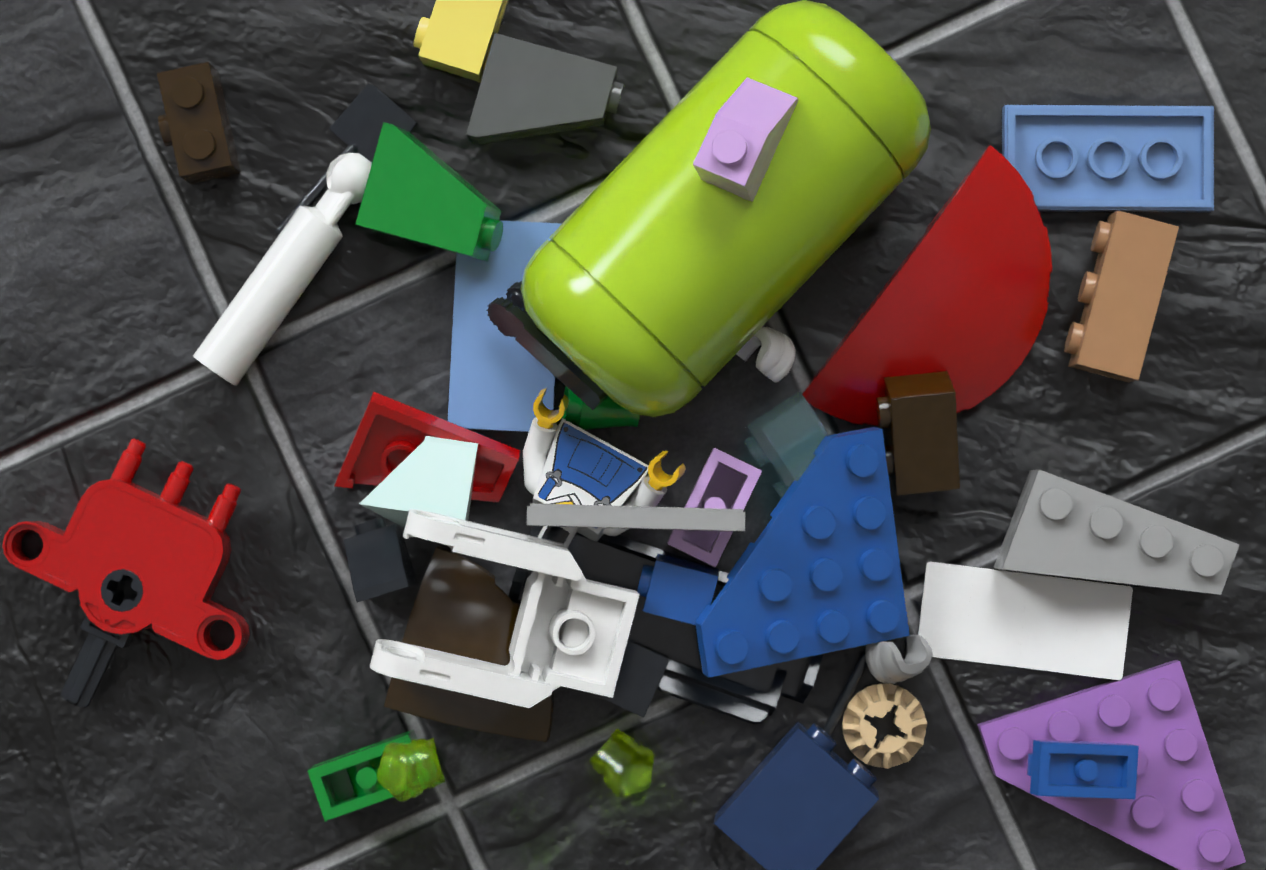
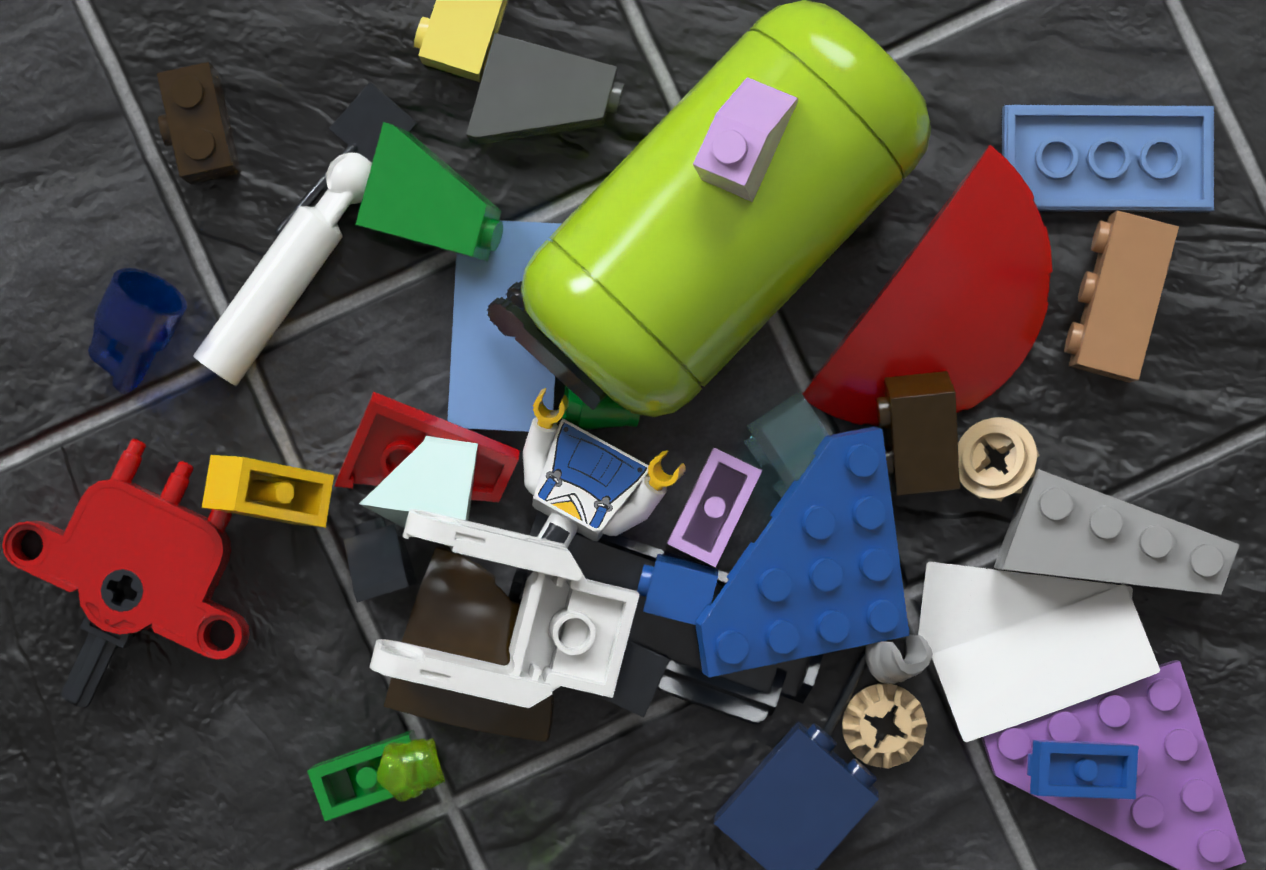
light grey tile [526,503,746,532] -> none
clear neon green arm [588,728,656,798] -> none
white arm [736,326,796,383] -> none
none -> clear blue piece [88,268,187,394]
none -> yellow brick [202,455,334,528]
none -> white sticker [932,584,1160,742]
none -> tan gear [958,417,1040,501]

